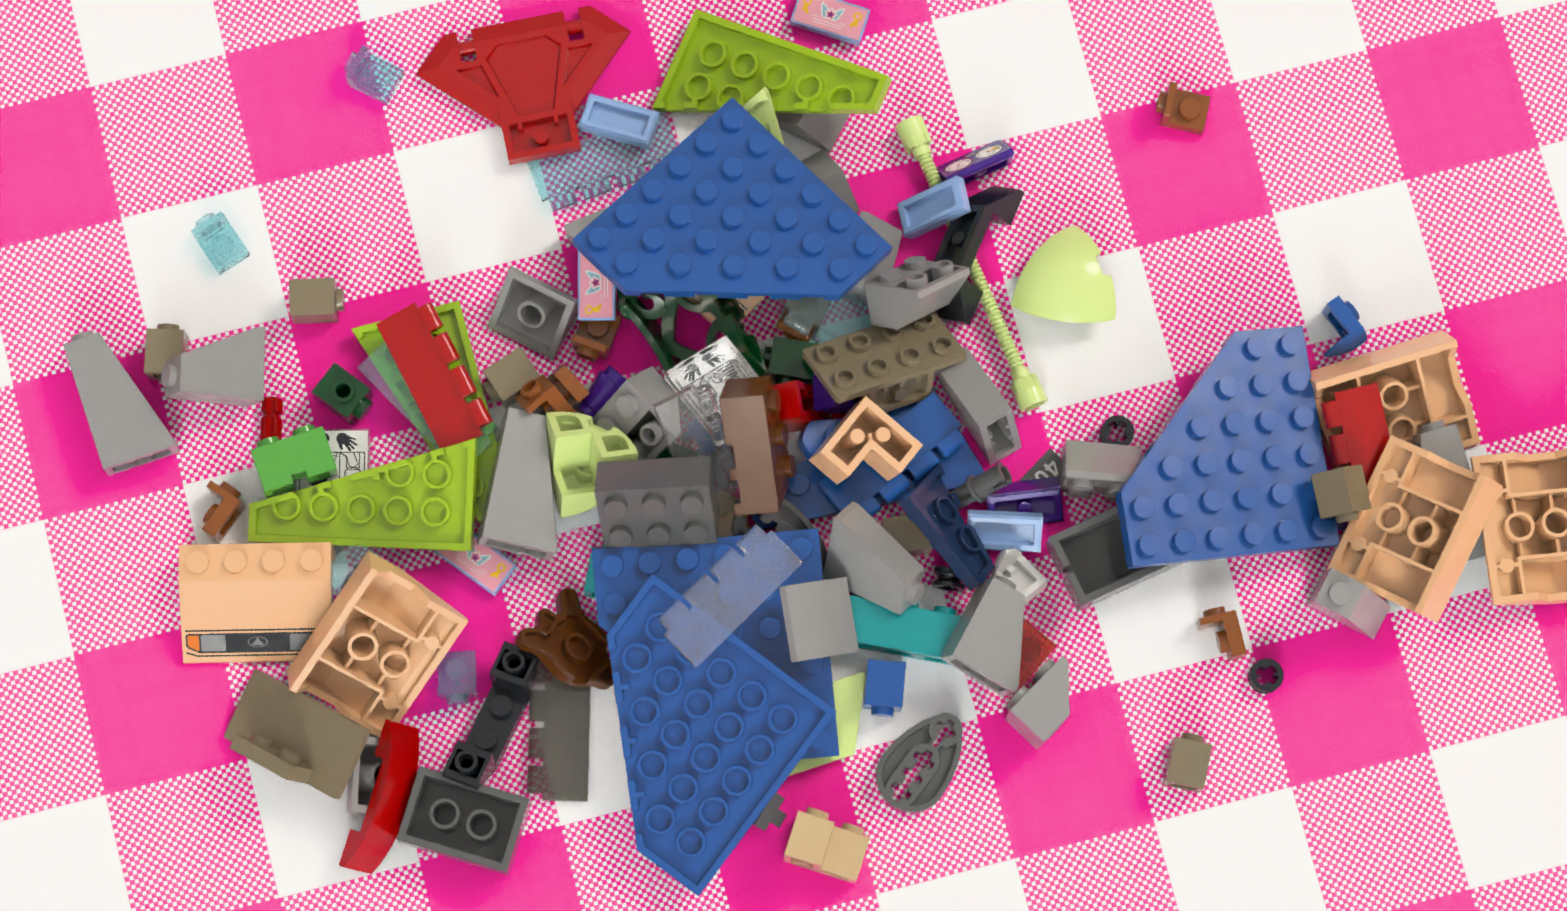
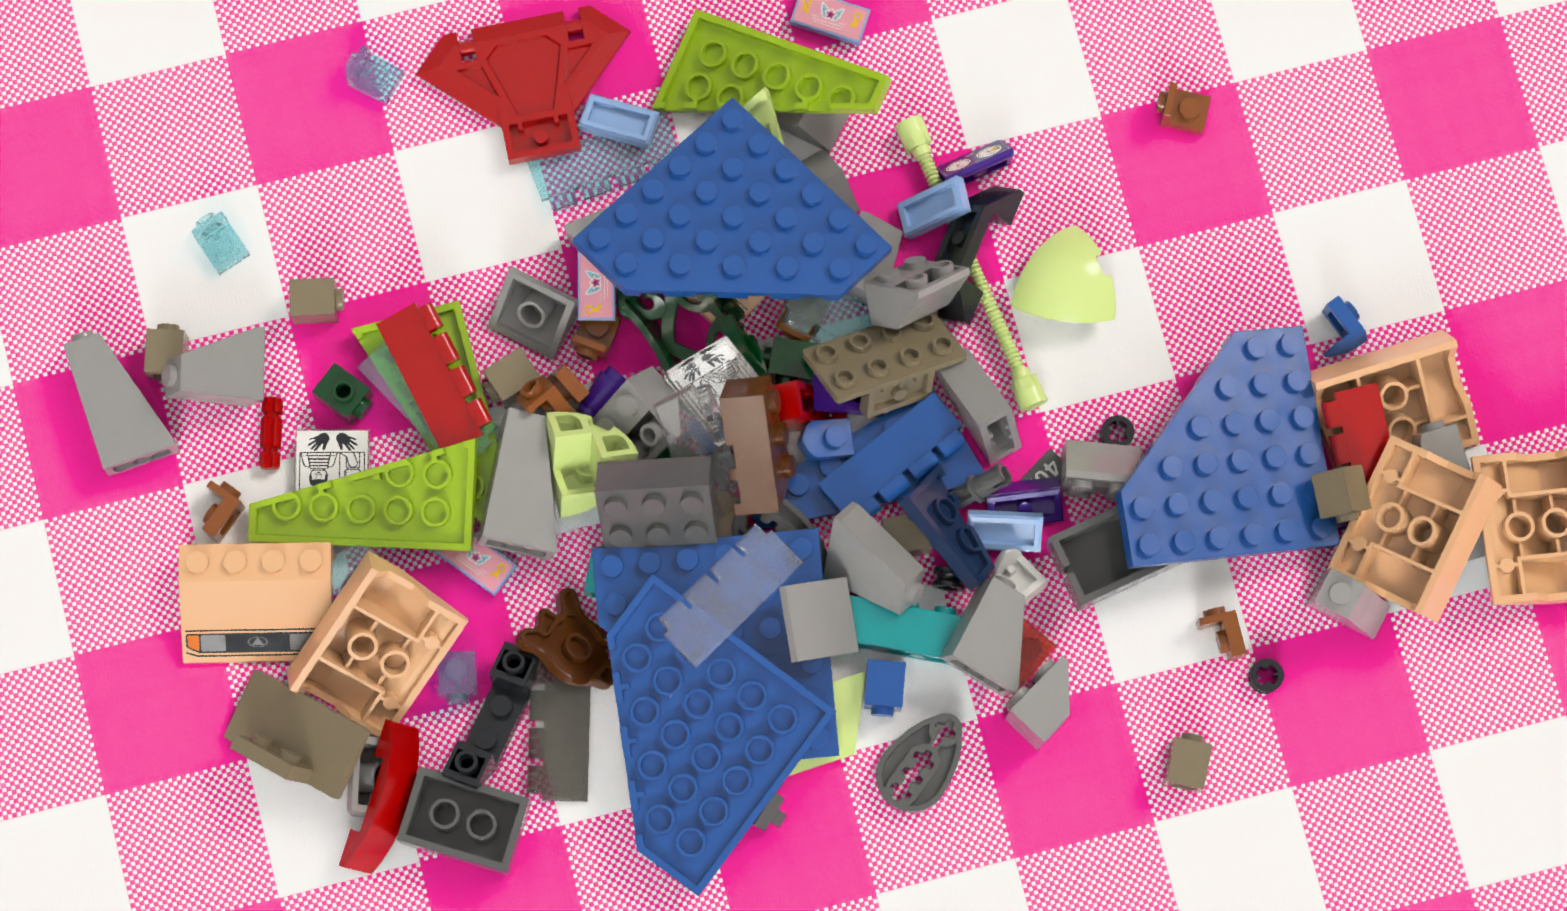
bright green brick [250,424,338,499] -> none
tan brick [783,807,870,884] -> none
light nougat brick [809,396,923,485] -> none

